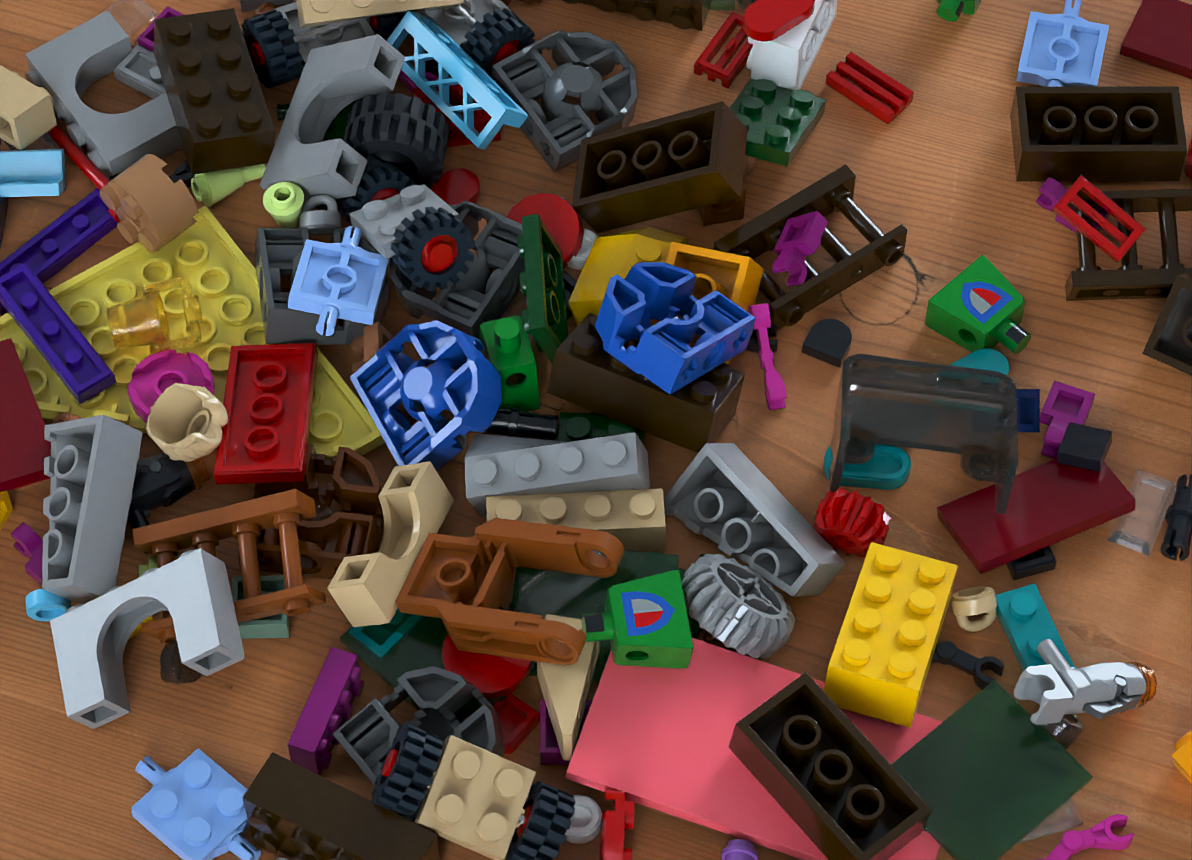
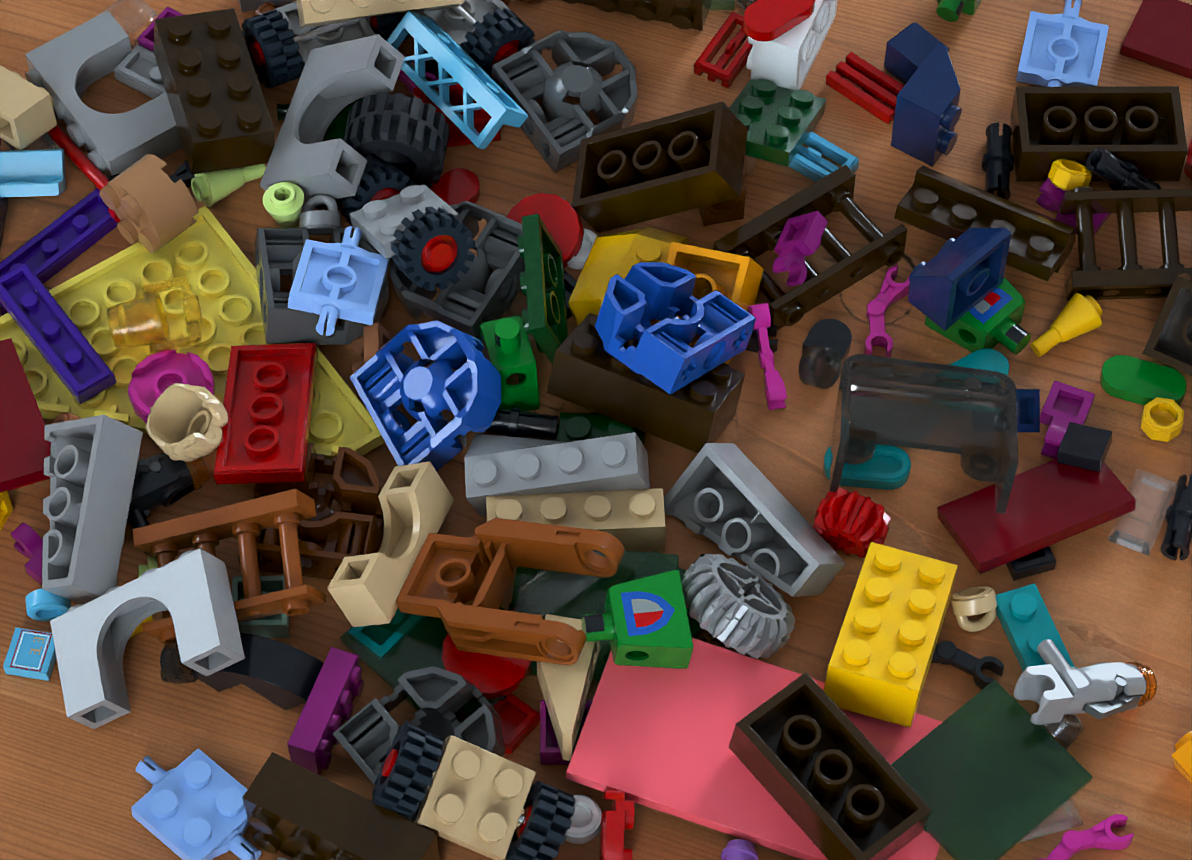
red tile [1052,175,1146,263] -> none
none -> medium azure tile [3,628,56,681]
none -> black brick [190,633,324,710]
none -> medium azure tile [788,132,859,182]
none -> clear smoke tile [798,345,842,389]
none -> dark pink piece [864,265,911,361]
none -> dark blue panel [884,22,949,84]
none -> dark blue slope [891,42,962,167]
none -> dark brown brick [894,166,1077,282]
none -> dark blue slope [908,228,1011,331]
none -> black pin [982,123,1014,200]
none -> yellow cone [1030,293,1103,357]
none -> yellow tile [1048,158,1093,192]
none -> black pin [1086,147,1161,191]
none -> green tile [1100,355,1186,405]
none -> yellow tile [1141,397,1184,442]

